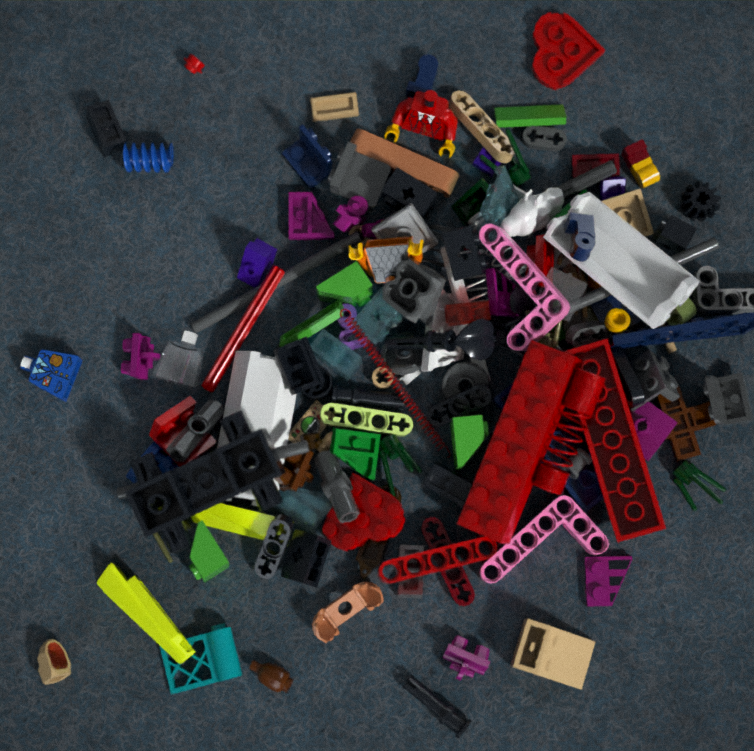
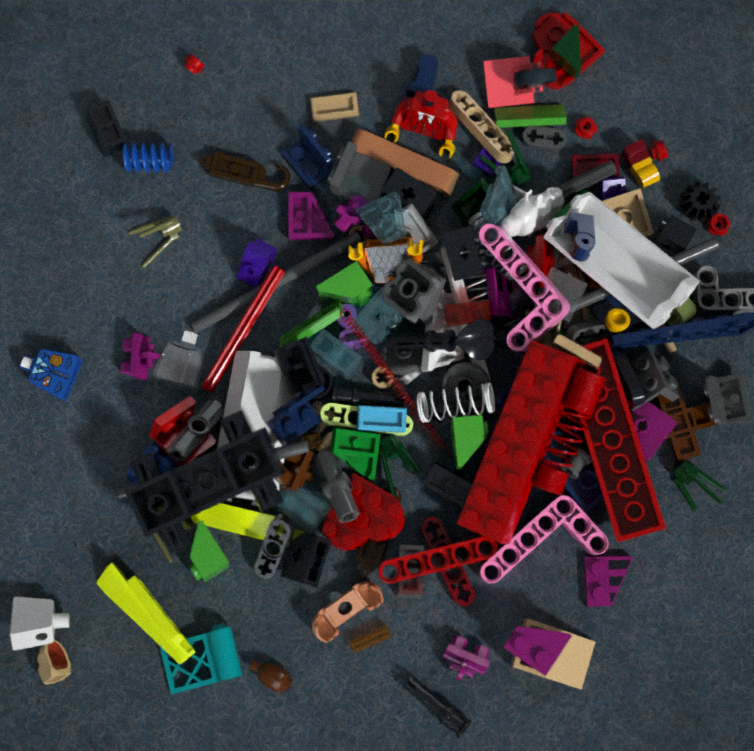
none -> white torso [10,597,70,650]
none -> olive plant [128,214,182,268]
none -> dark brown plate [198,152,290,191]
none -> dark blue bracket [266,385,325,446]
none -> clear orange piece [350,626,391,653]
none -> clear light blue wing [356,191,406,245]
none -> medium azure tile [357,405,407,433]
none -> white piece [417,382,495,423]
none -> coral plate [483,56,556,108]
none -> magenta wing [503,626,572,676]
none -> dark green slope [549,25,581,78]
none -> tan tile [554,334,602,369]
none -> red plate [574,117,597,139]
none -> red plate [650,140,668,162]
none -> red plate [707,213,730,236]

